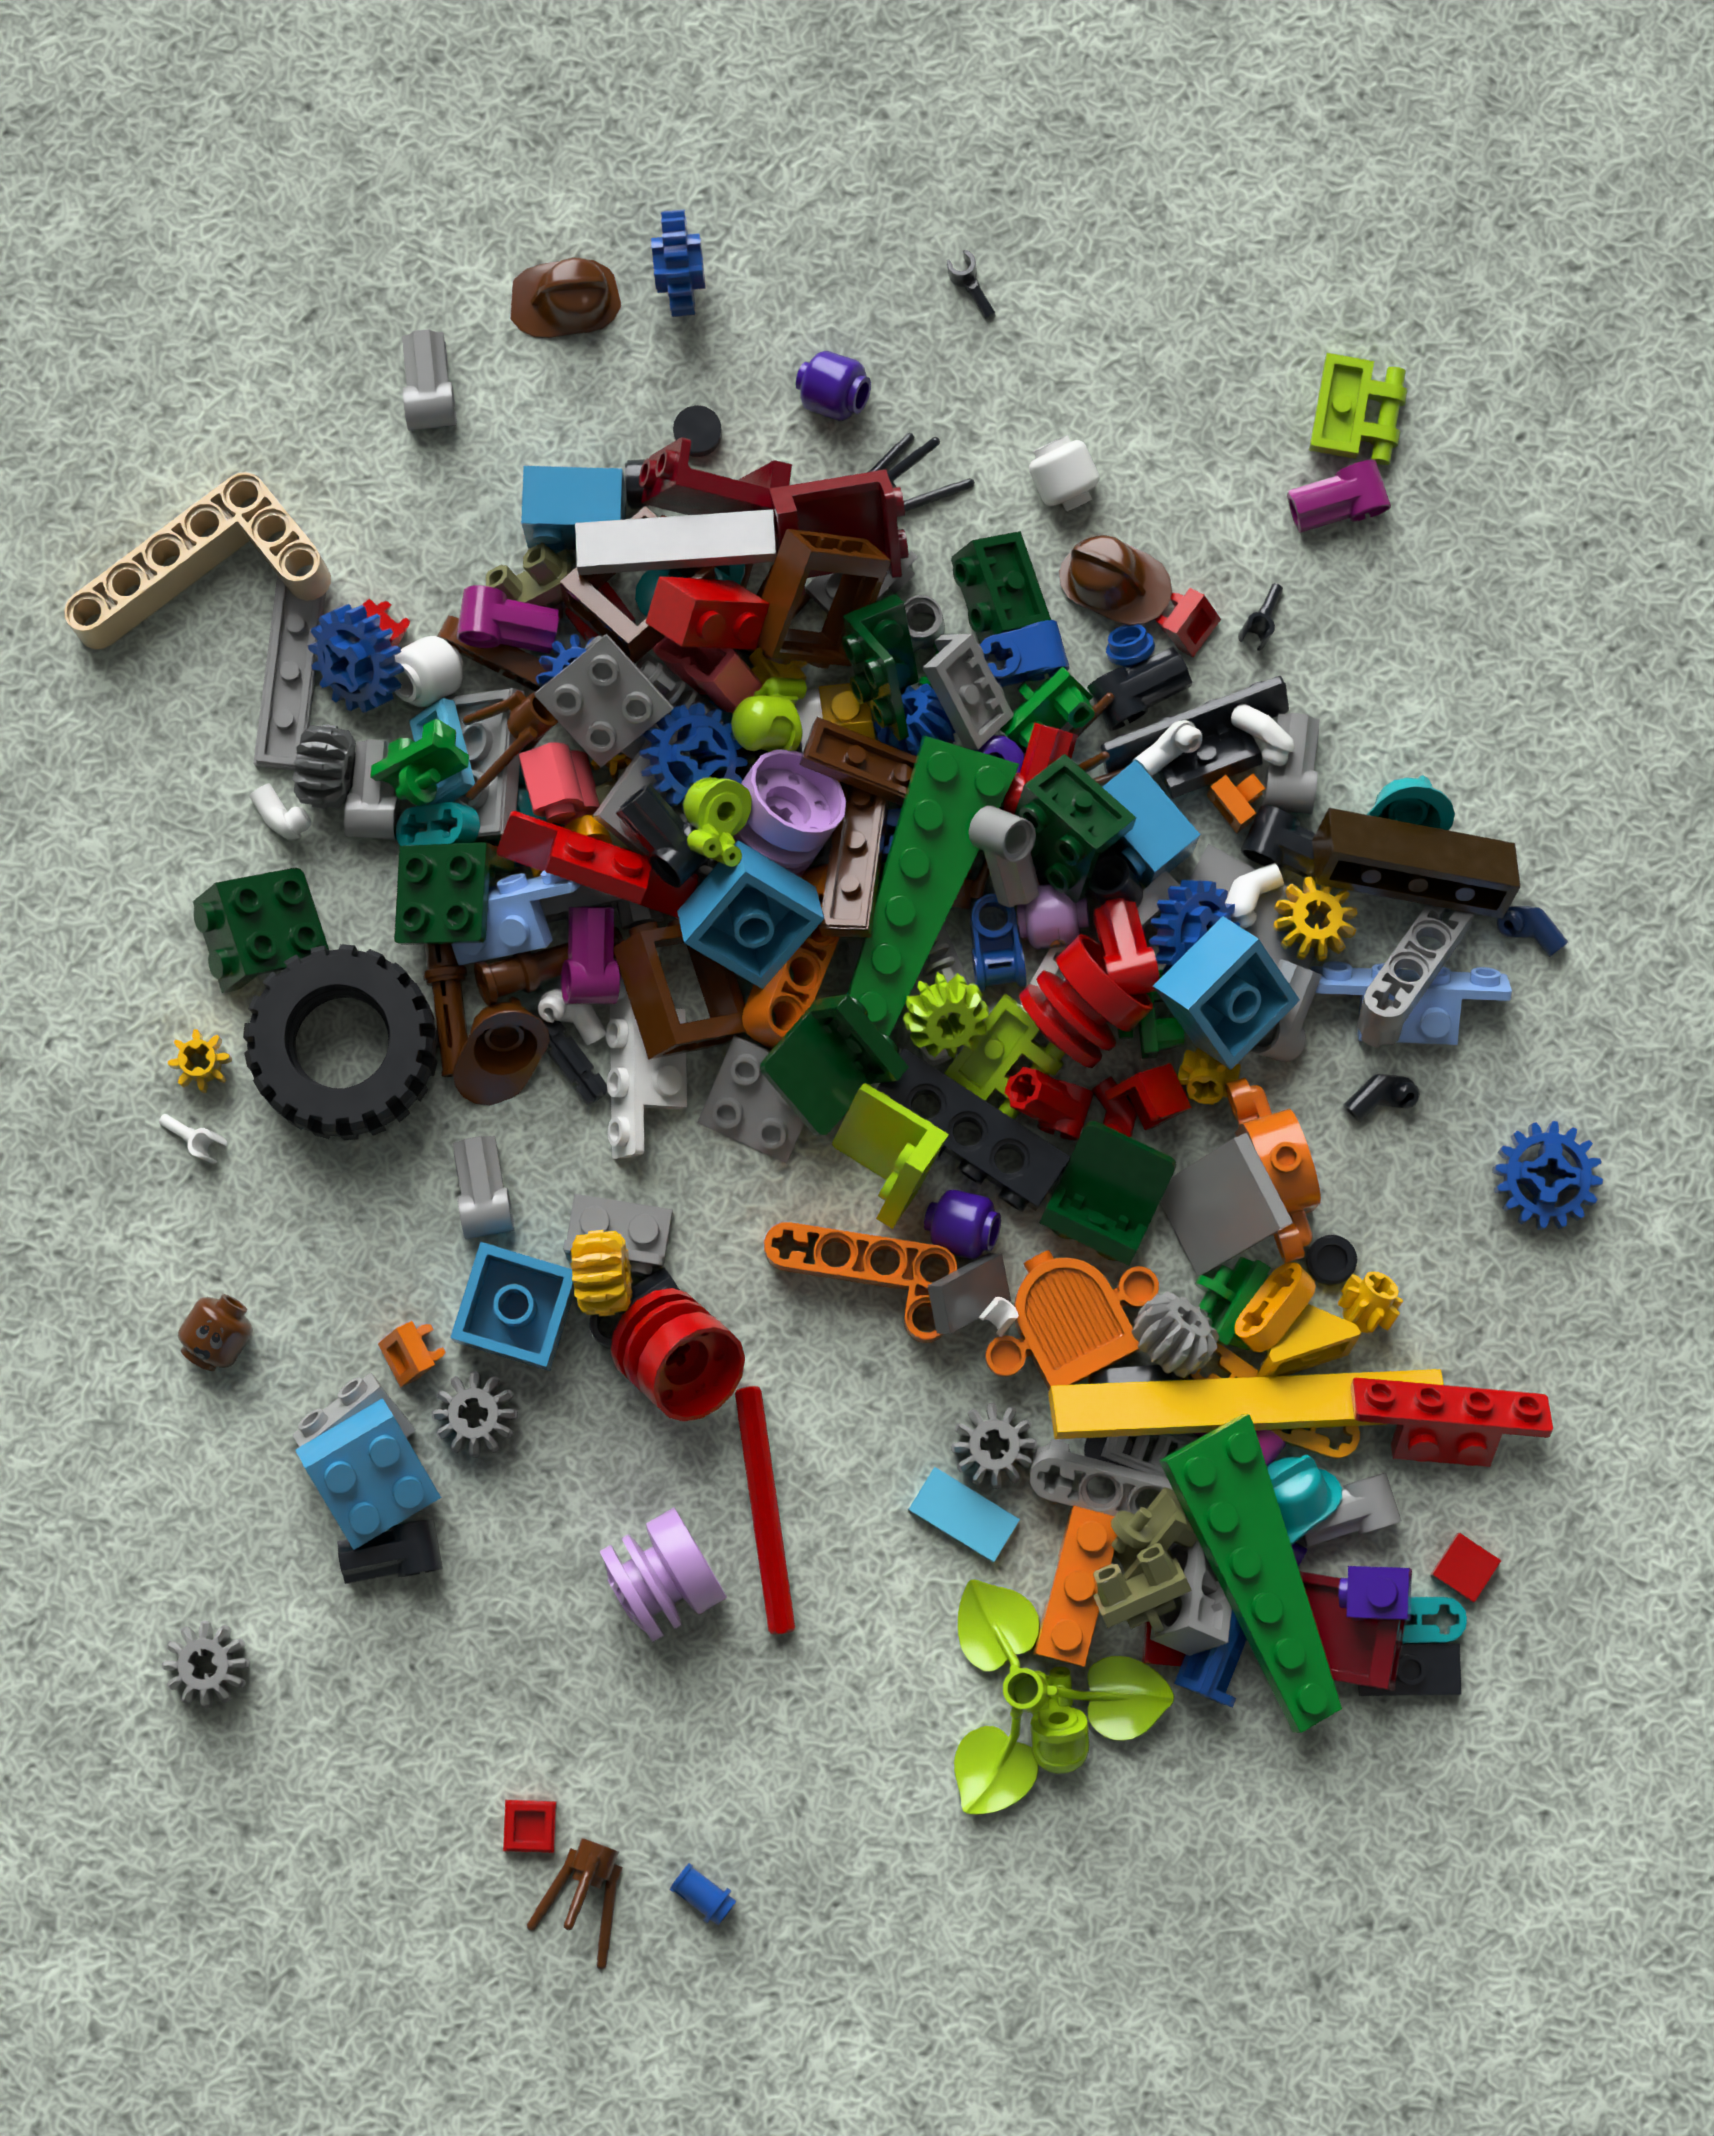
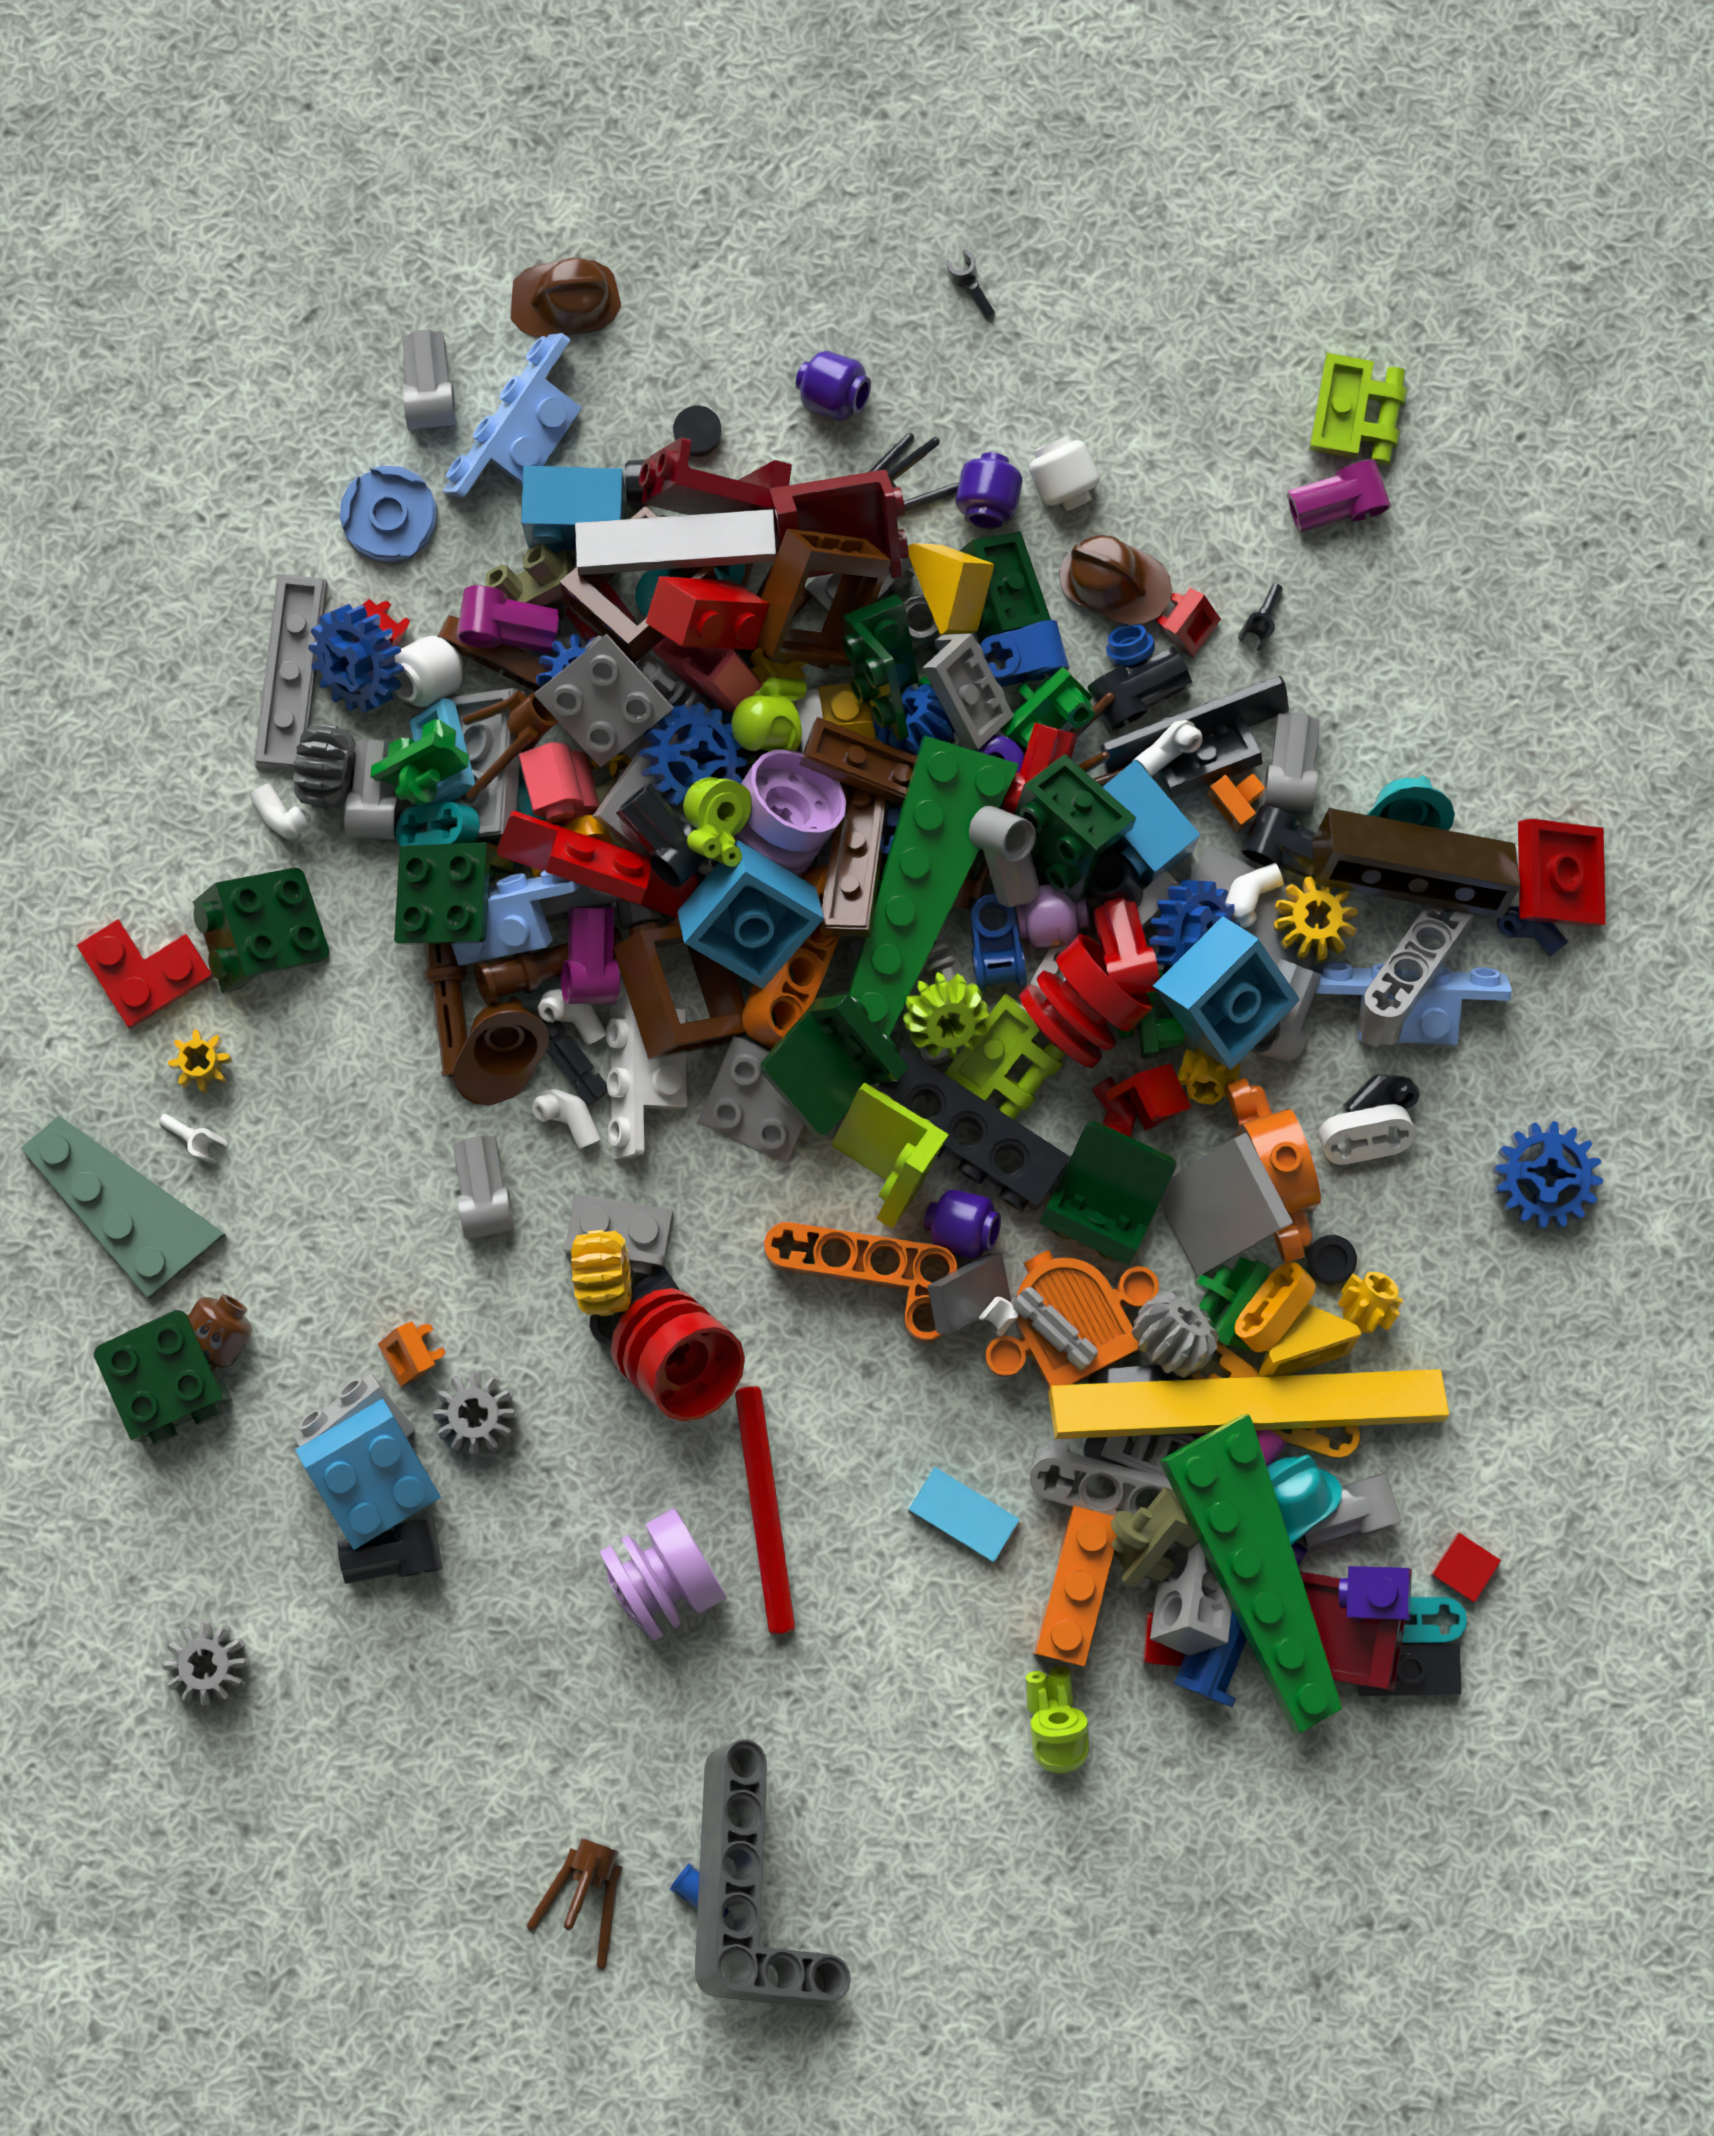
tan beam [64,472,331,650] -> none
black tyre [243,944,439,1140] -> none
dark azure brick [450,1242,574,1371] -> none
red tile [503,1800,557,1853] -> none
blue gear [651,209,706,317] -> none
light grey gear [951,1403,1037,1489] -> none
lime plant [954,1579,1175,1815] -> none
red piece [1004,1067,1094,1141] -> none
olive hips [1093,1543,1192,1635] -> none
white arm [1231,704,1294,766] -> none
red bracket [1350,1377,1553,1467] -> none
none -> sand green wing [21,1116,226,1299]
none -> red plate [76,919,213,1029]
none -> dark green bracket [94,1310,233,1447]
none -> medium blue tile [340,466,437,563]
none -> light blue bracket [443,333,582,497]
none -> white arm [532,1089,601,1149]
none -> dark grey beam [695,1739,851,2007]
none -> yellow slope [908,543,994,635]
none -> dark purple head [955,452,1023,529]
none -> light grey axle [1012,1287,1098,1370]
none -> white beam [1318,1104,1416,1165]
none -> red plate [1518,818,1606,927]

